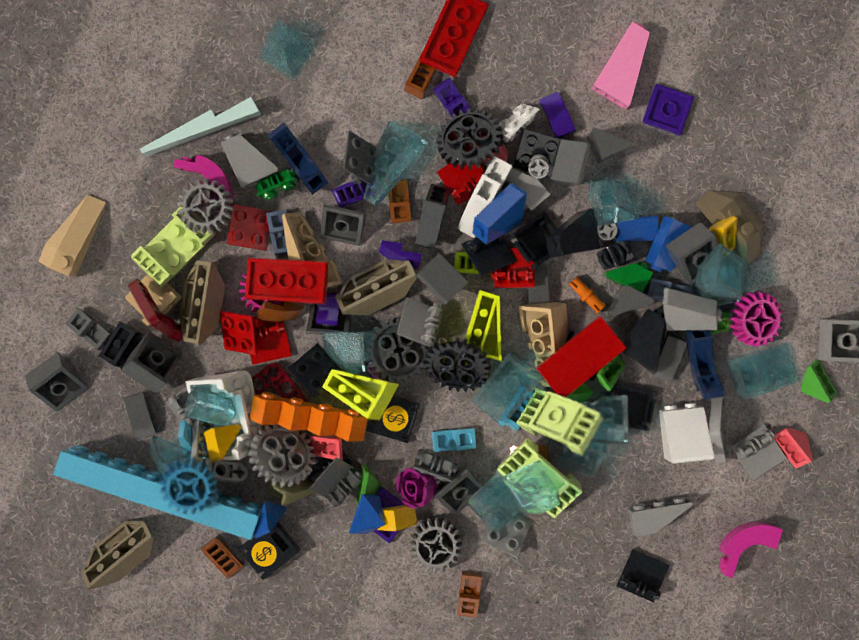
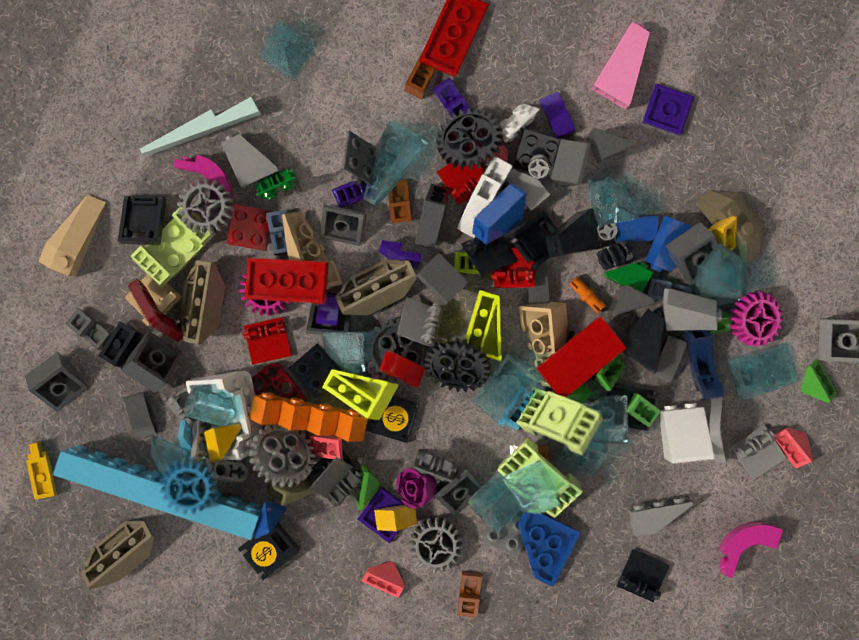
dark orange slope [201,534,244,579] -> none
red hinge [220,311,262,355] -> none
dark orange slope [257,301,304,322] -> none
dark blue arch [267,123,329,195] -> none
blue slope [349,494,385,534] -> none
medium azure slope [431,428,476,452] -> none
none -> yellow hinge [26,441,57,500]
none -> black container [118,195,166,245]
none -> coral slope [362,561,405,598]
none -> red slope [379,351,425,388]
none -> blue plate [518,506,581,587]
none -> bright green slope [626,393,661,427]

